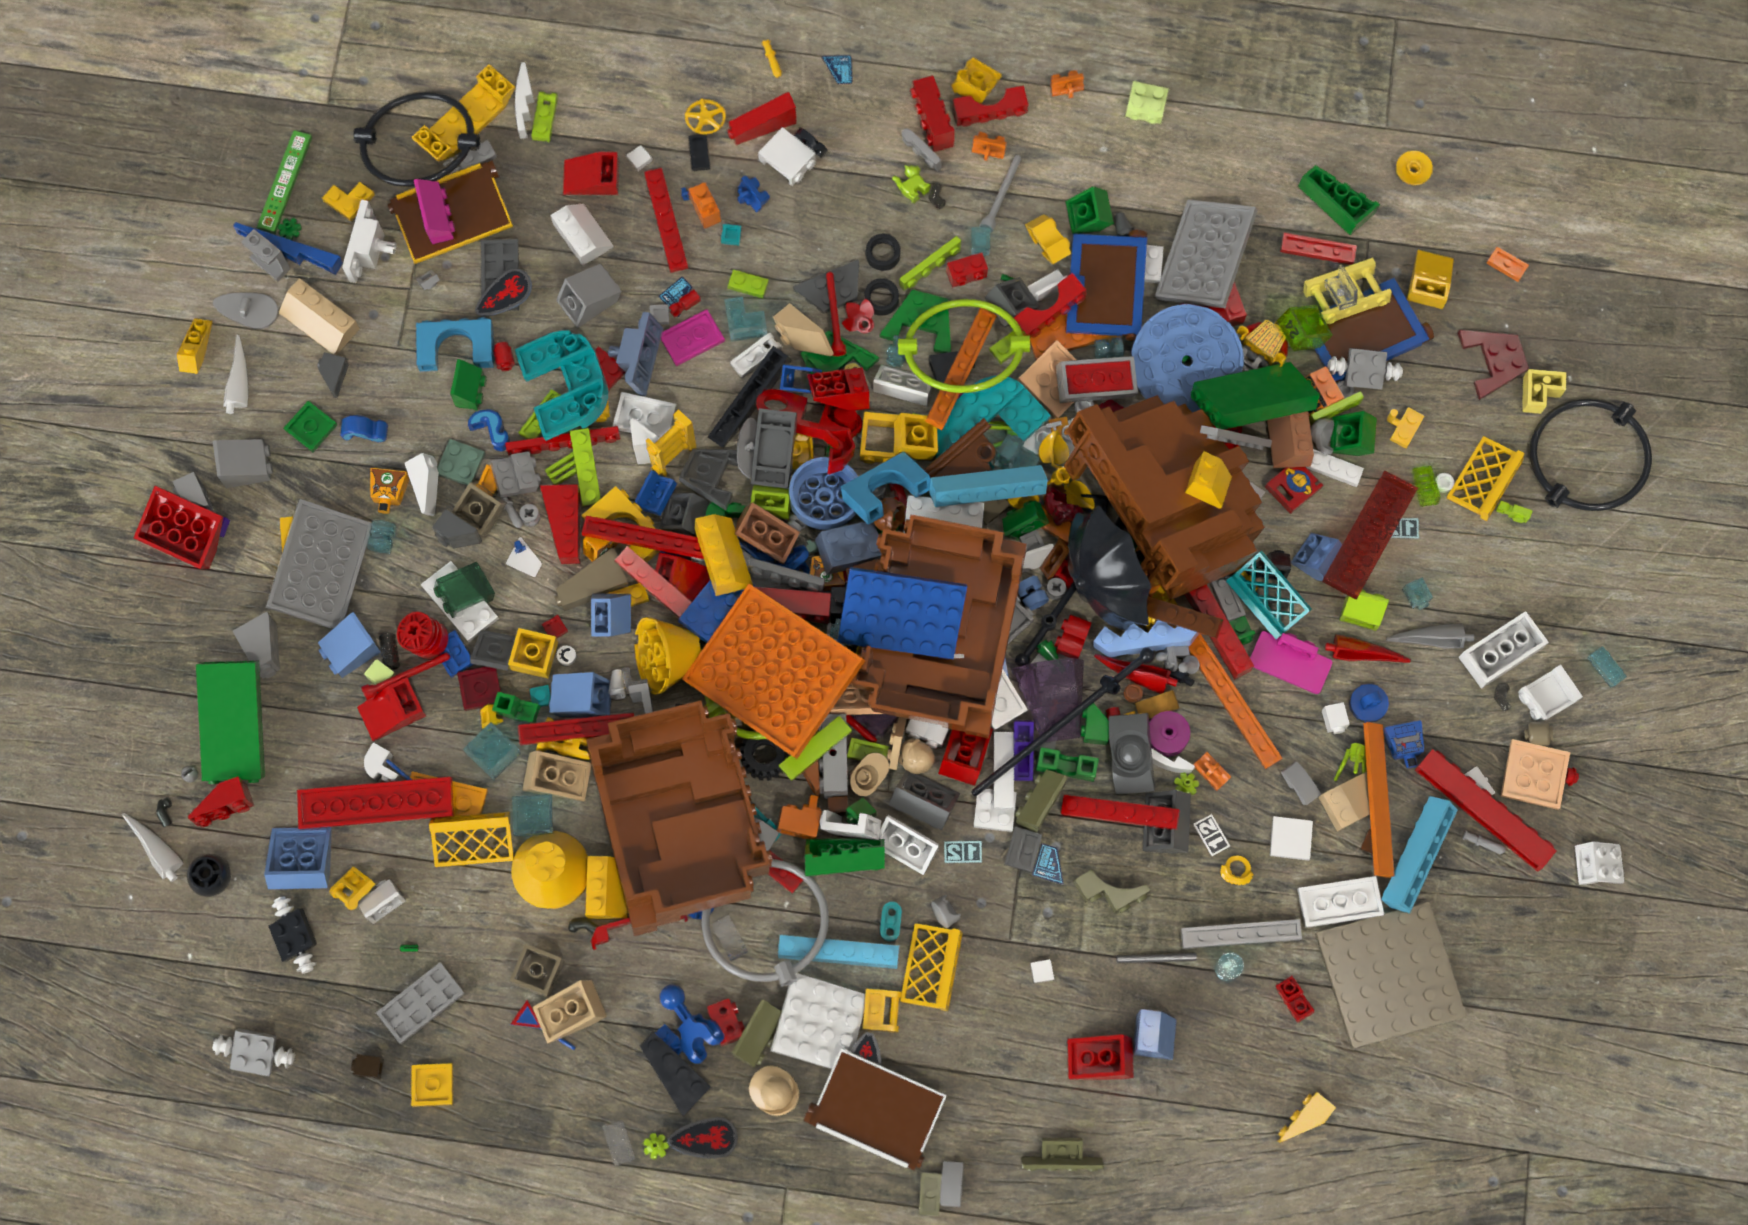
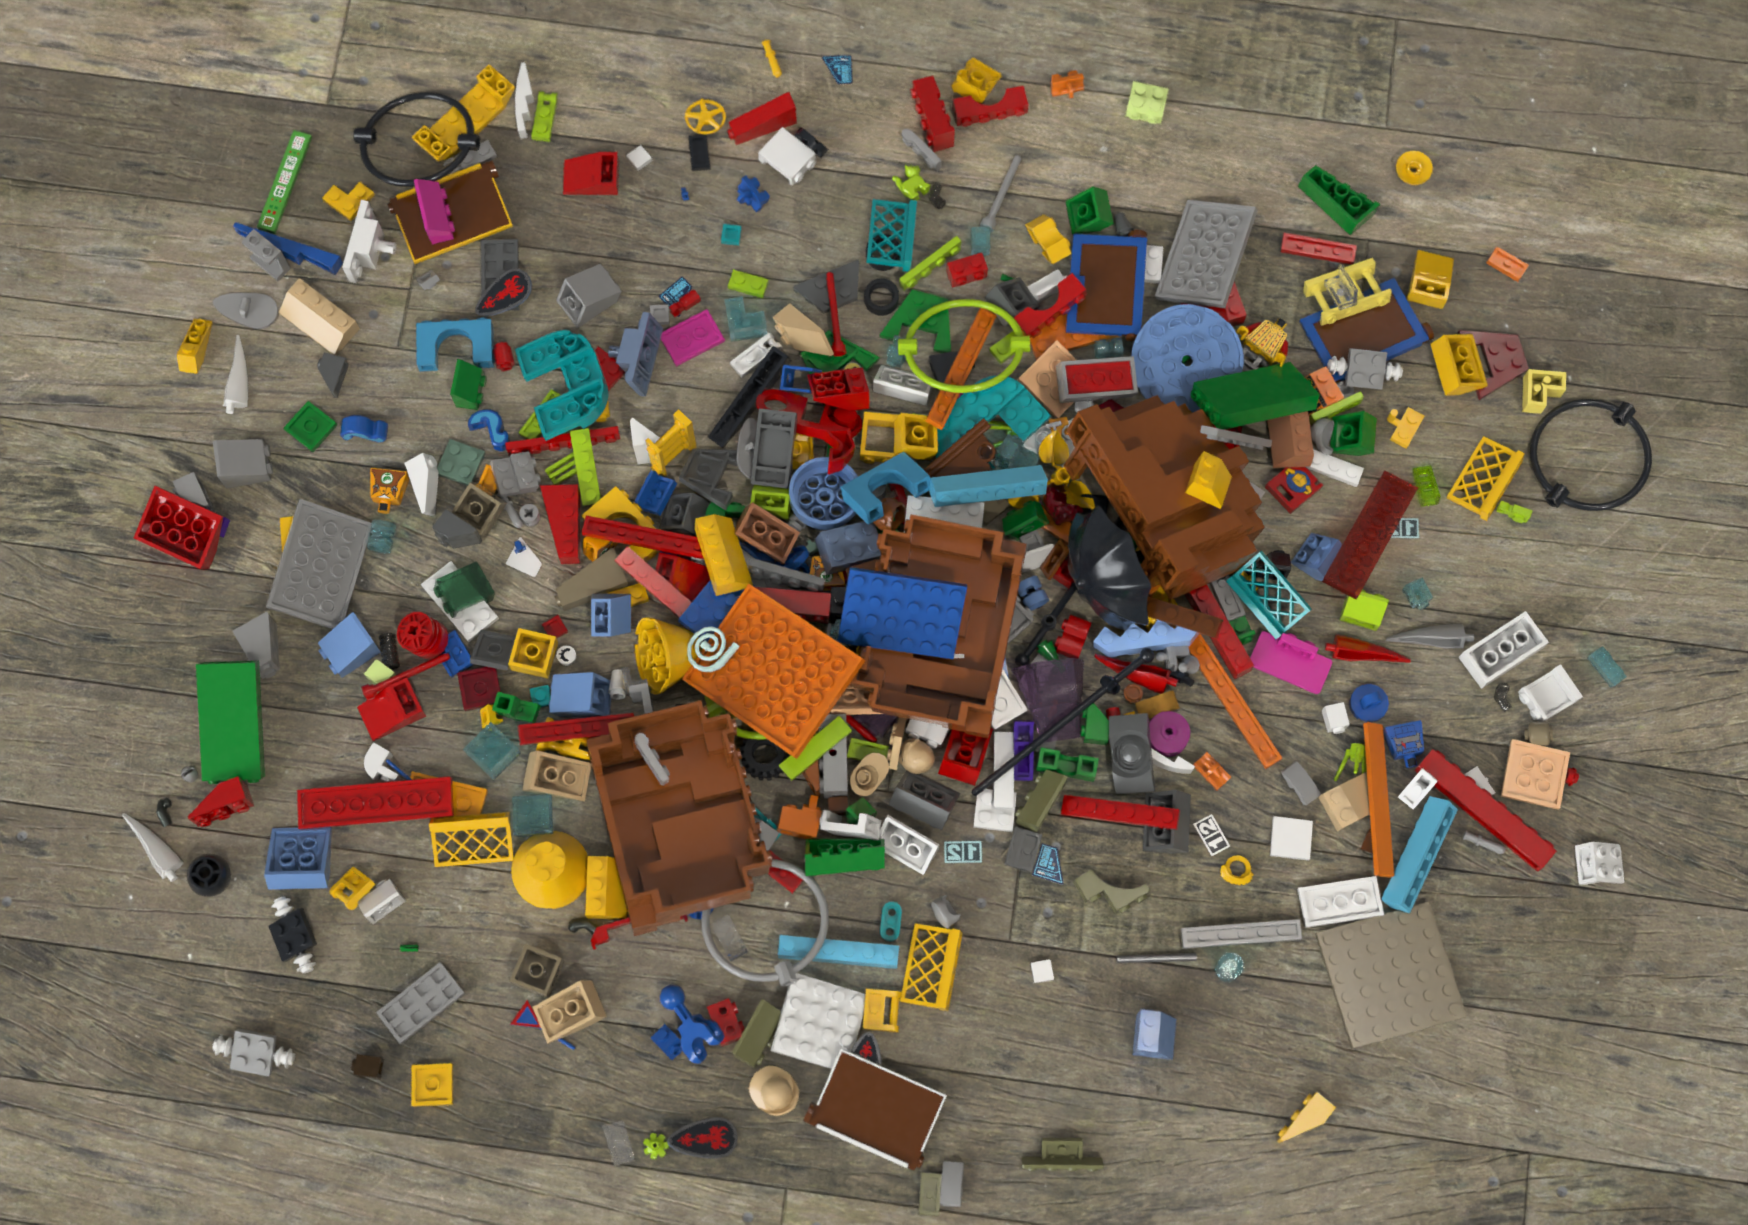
green plant [278,218,302,240] -> none
white slope [551,204,614,266] -> none
white plate [612,392,677,438] -> none
black wing [639,1031,711,1116] -> none
red plate [644,168,688,273] -> none
orange hinge [688,182,721,229] -> none
red plate [842,299,874,334] -> none
orange hips [972,132,1007,161] -> none
light grey wheel [1046,578,1066,600] -> none
red slope [1068,1035,1134,1080] -> none
lime plant [1174,772,1199,795] -> none
red slope [1275,976,1315,1023] -> none
clear neon green brick [1277,304,1333,351] -> none
white tile [1434,473,1454,493] -> none
none -> light grey hinge [634,733,670,786]
none -> light aqua piece [687,626,740,672]
none -> teal fence [866,199,917,272]
none -> white slope [1398,768,1438,809]
none -> yellow slope [1430,334,1488,396]

